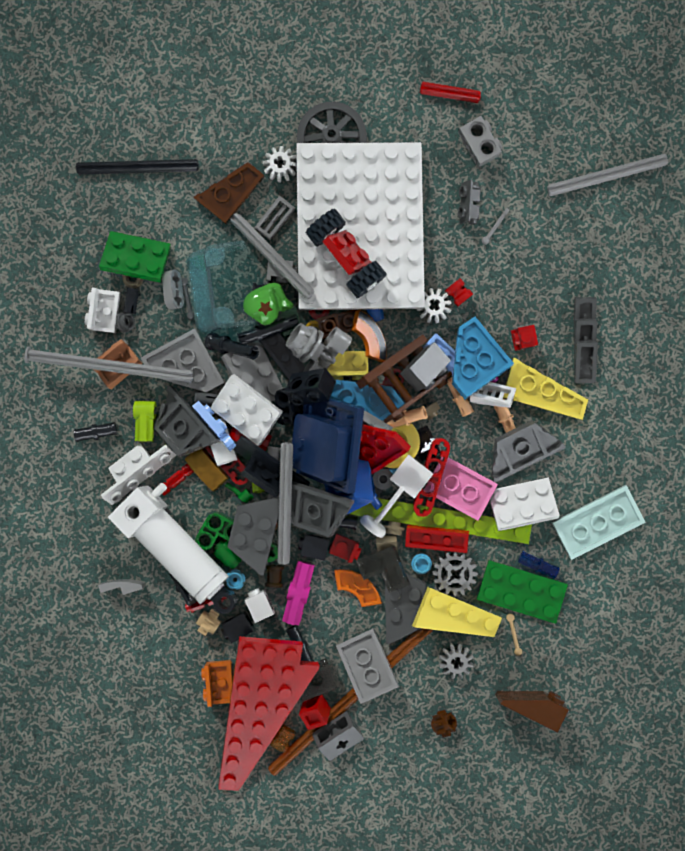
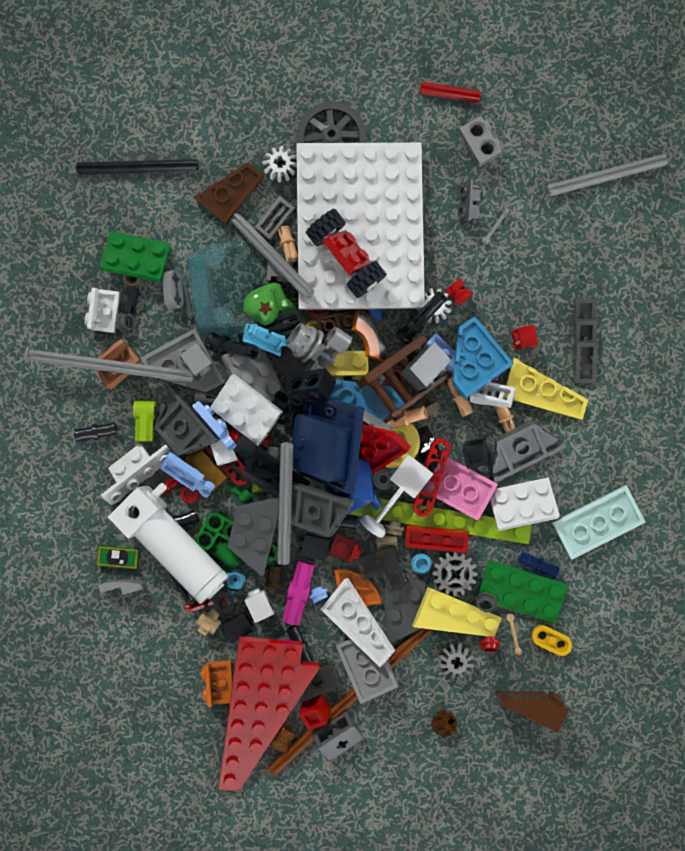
none -> tile [96,545,140,570]
none -> light blue plate [160,452,215,498]
none -> black pin [173,509,199,527]
none -> light grey brick [180,343,214,377]
none -> red plate [180,485,201,504]
none -> medium azure hinge [243,323,288,356]
none -> light nougat axle [278,226,298,263]
none -> light blue plate [308,586,328,603]
none -> white wing [321,578,395,667]
none -> black pin [396,291,447,344]
none -> black brick [462,438,489,469]
none -> dark grey plate [476,592,497,612]
none -> red plate [480,636,500,652]
none -> yellow plate [531,625,572,656]

